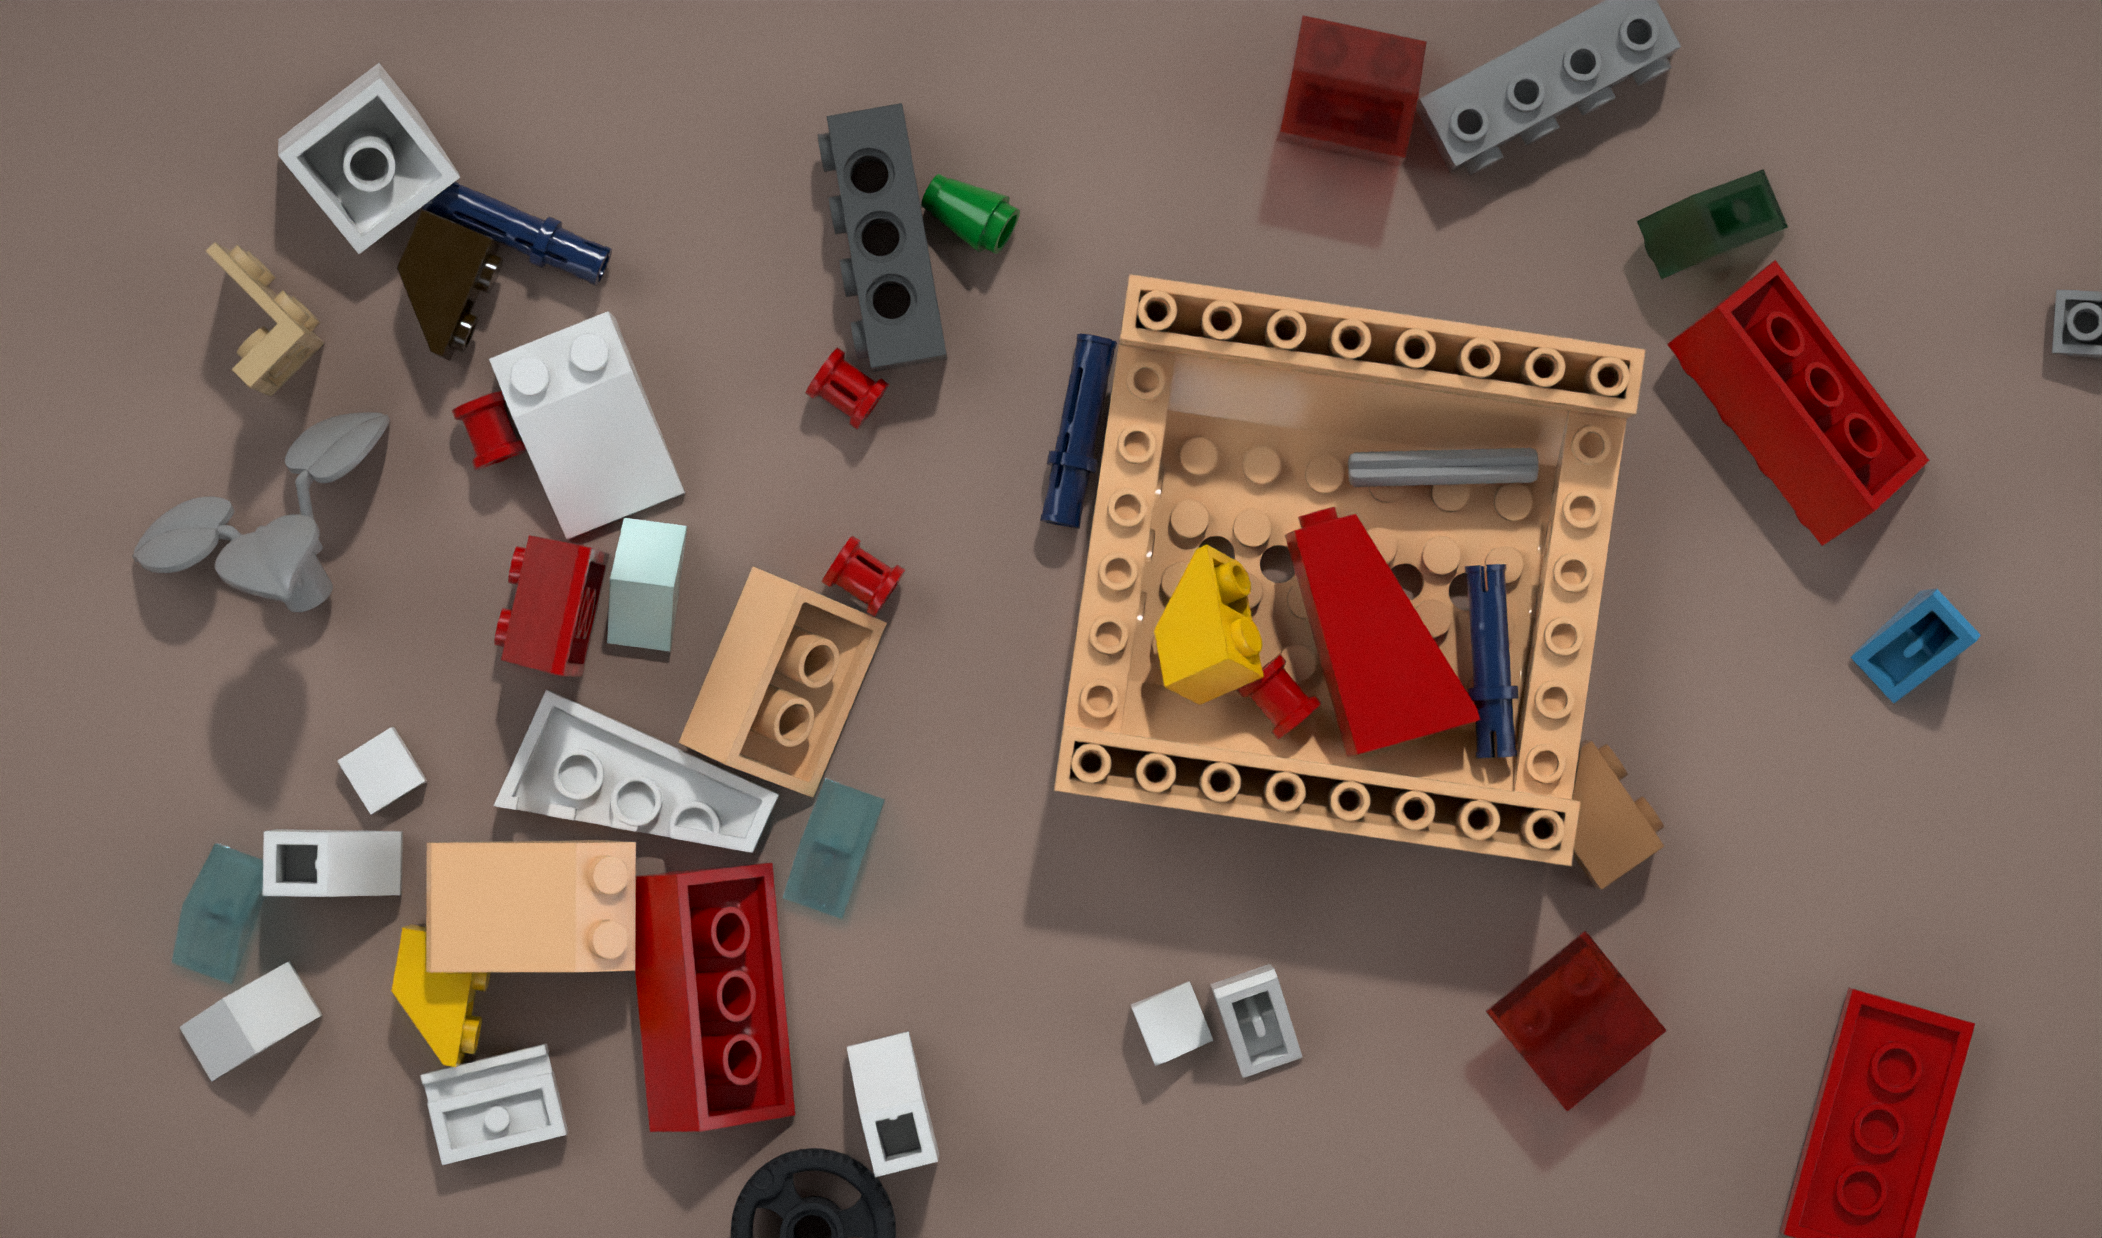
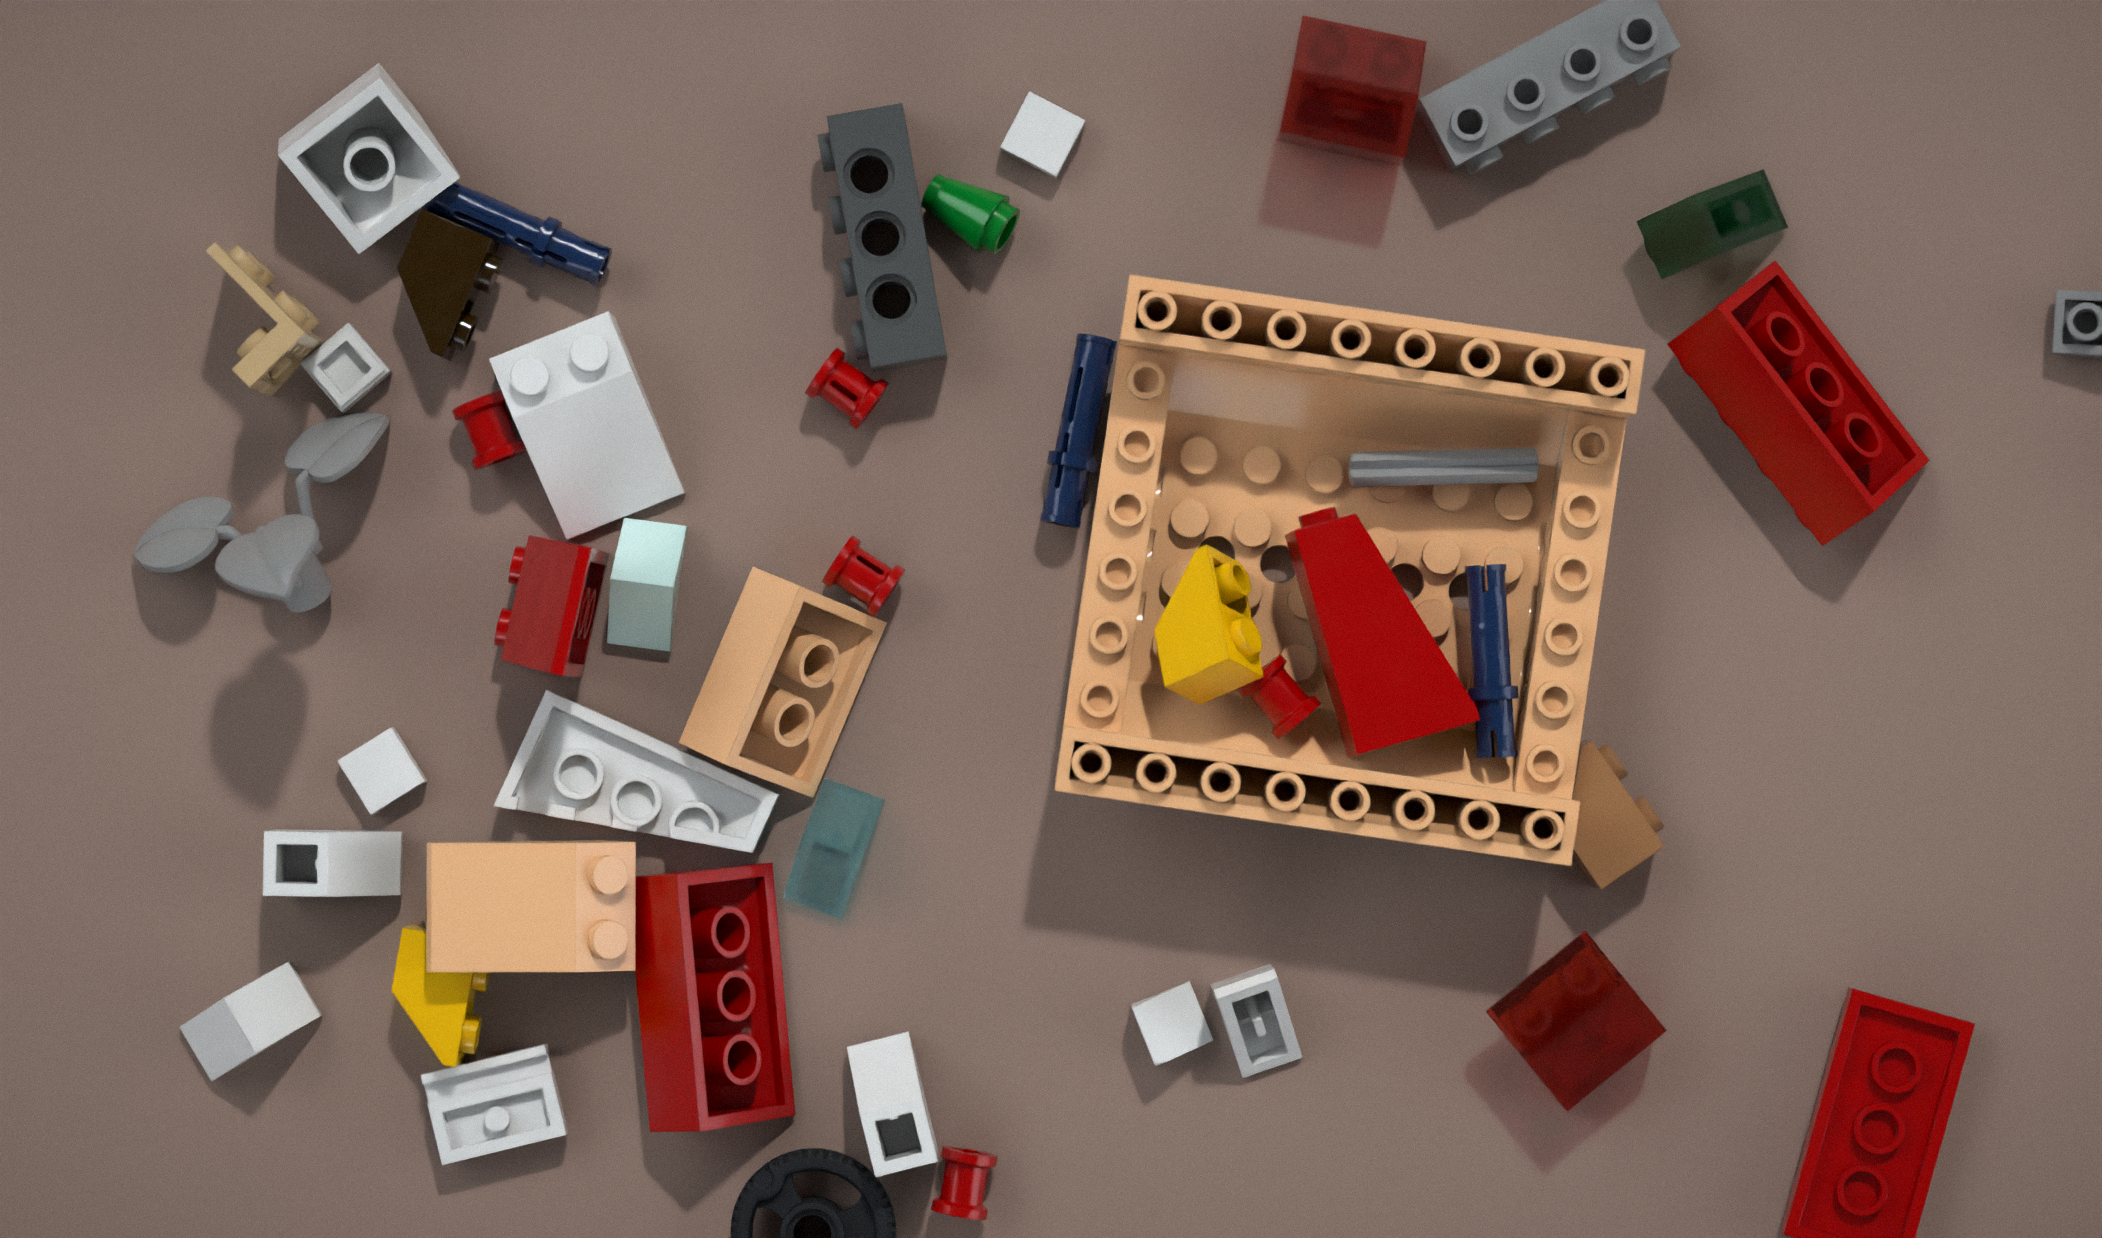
clear light blue slope [171,843,265,984] -> none
dark azure slope [1850,588,1981,703] -> none
none -> white tile [300,323,392,413]
none -> red bush [931,1146,998,1220]
none -> white tile [1000,91,1086,178]

